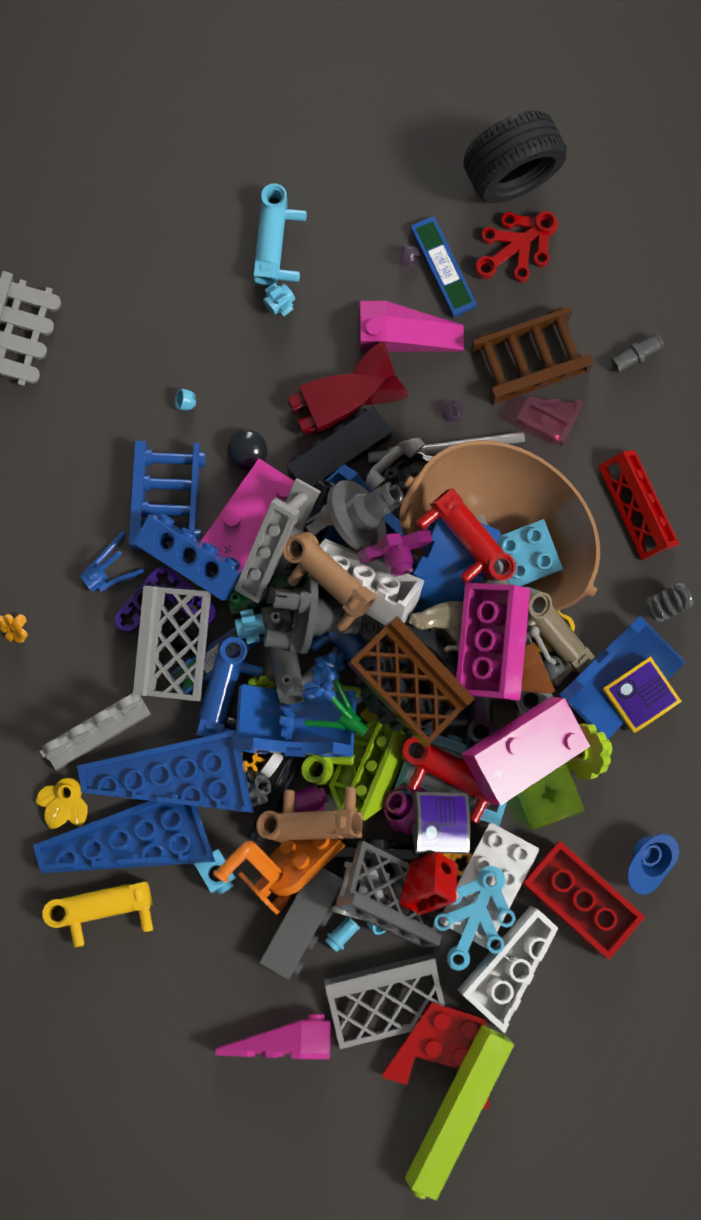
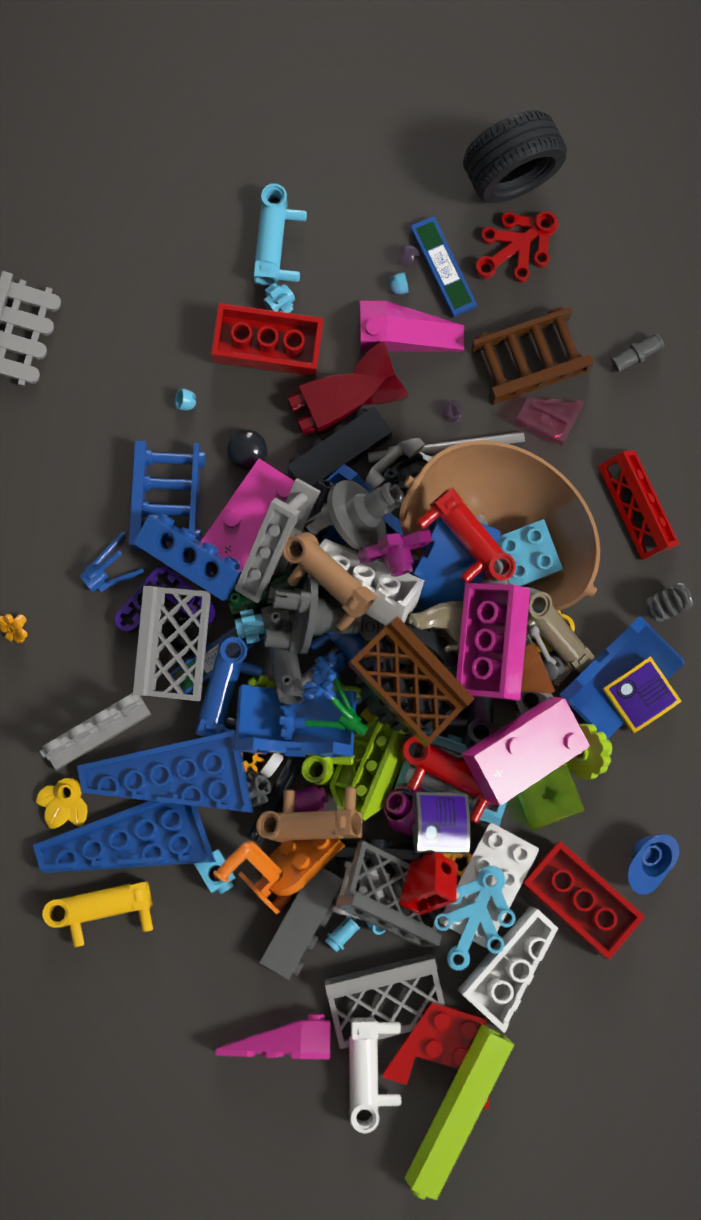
none -> red brick [212,303,324,377]
none -> white piece [349,1017,401,1133]
none -> medium azure hinge [389,272,409,294]

